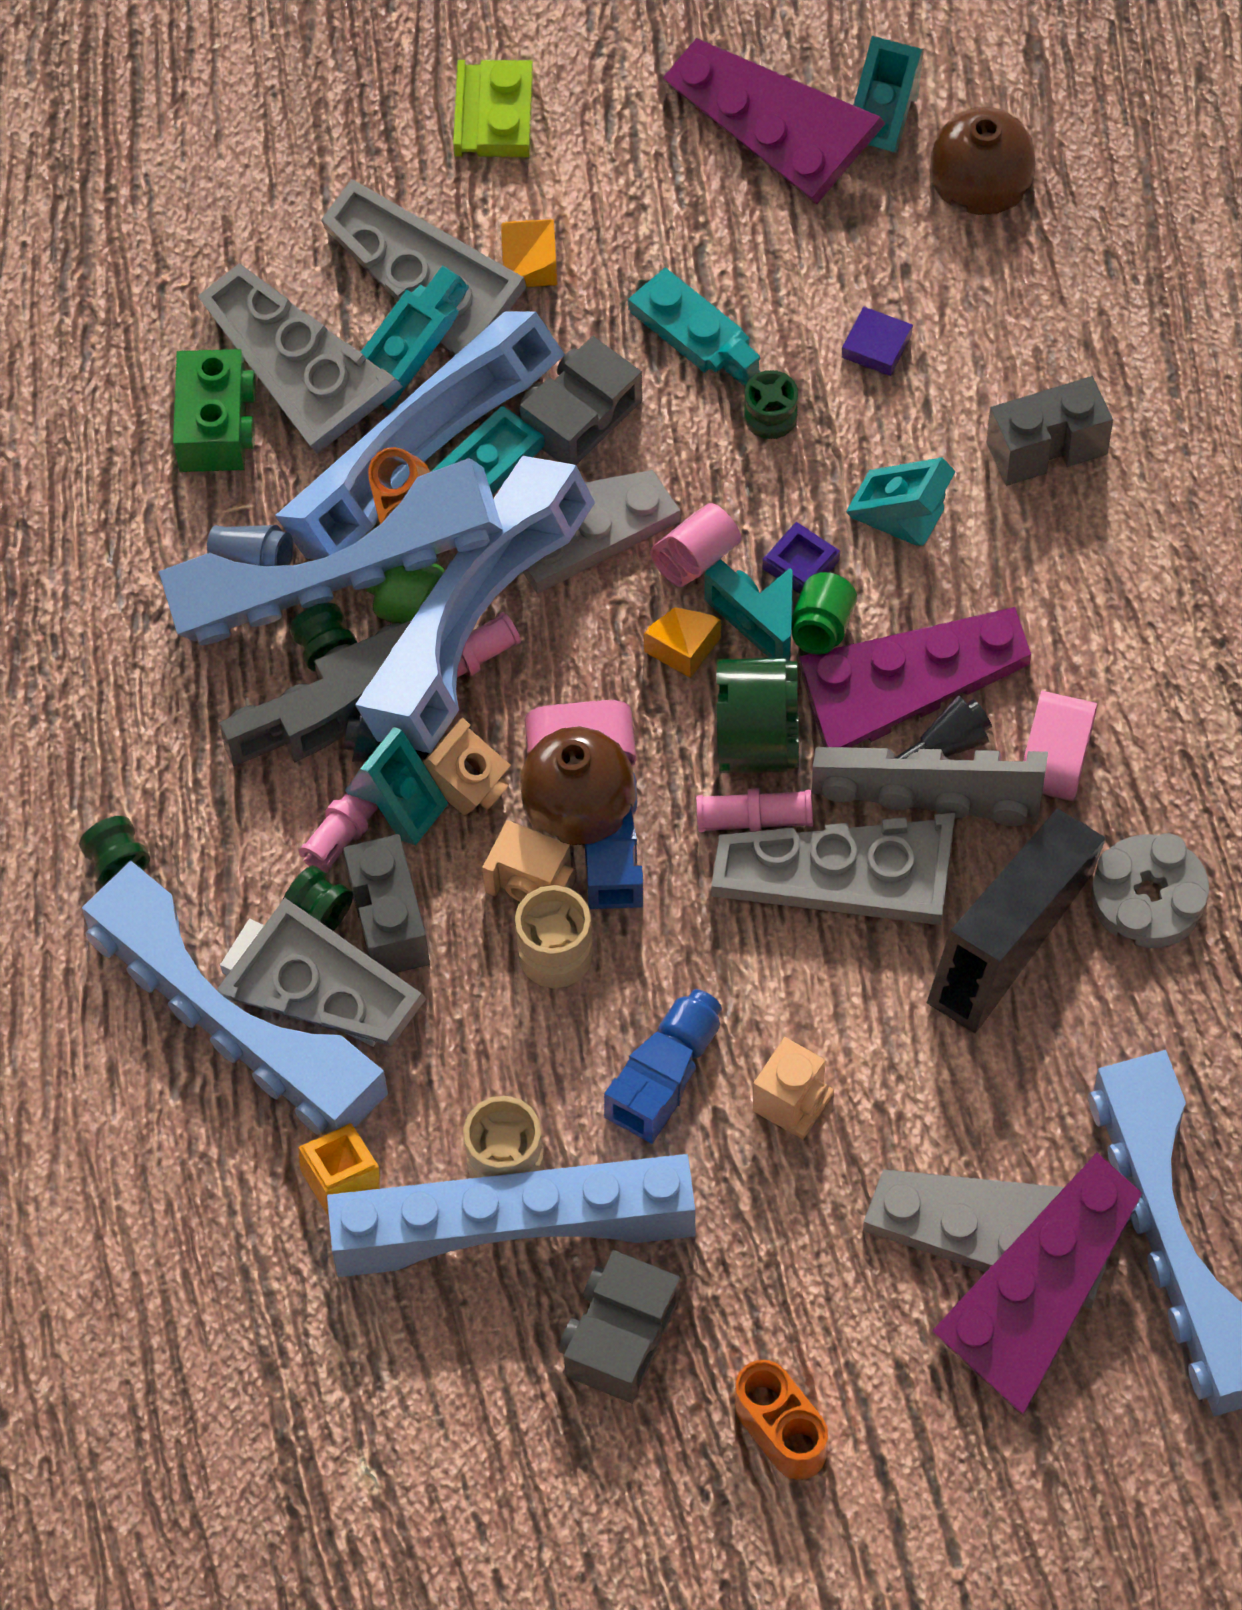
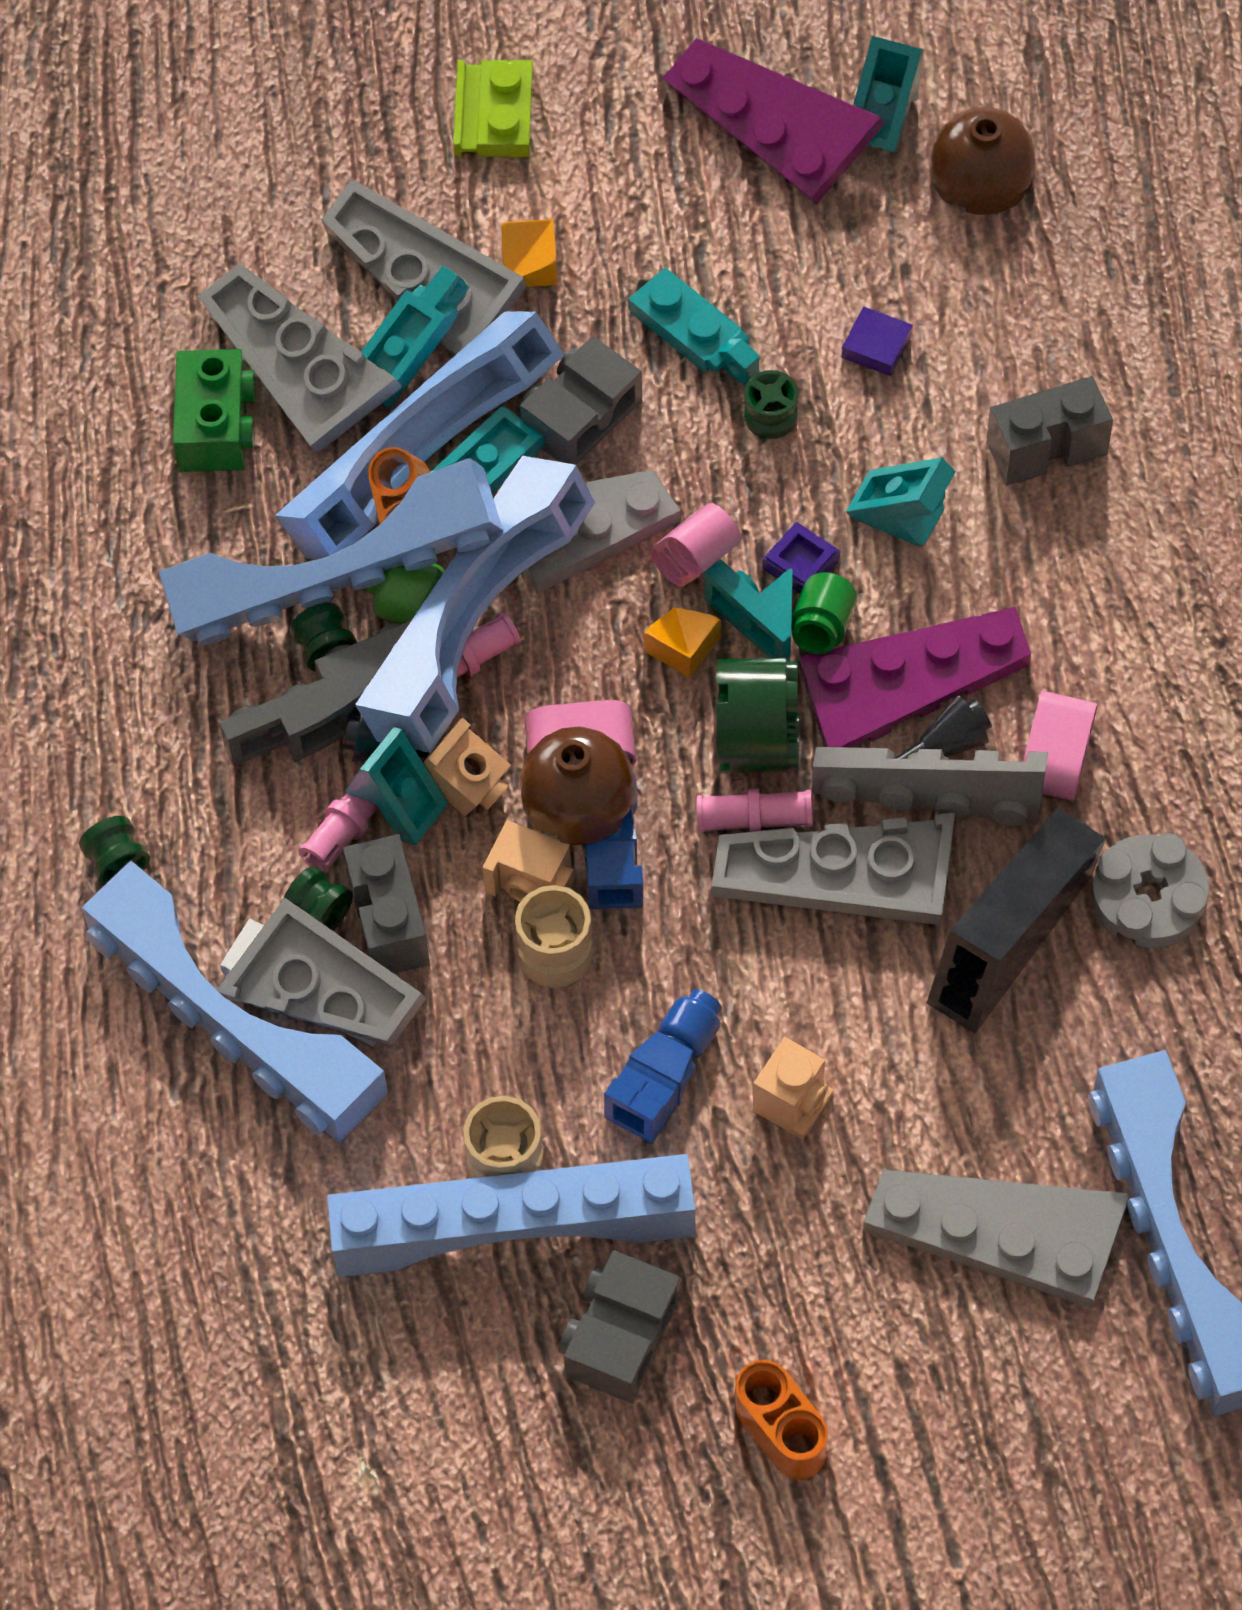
sand blue cone [207,525,293,566] -> none
light orange slope [298,1123,380,1215] -> none
magenta wing [932,1152,1142,1416] -> none

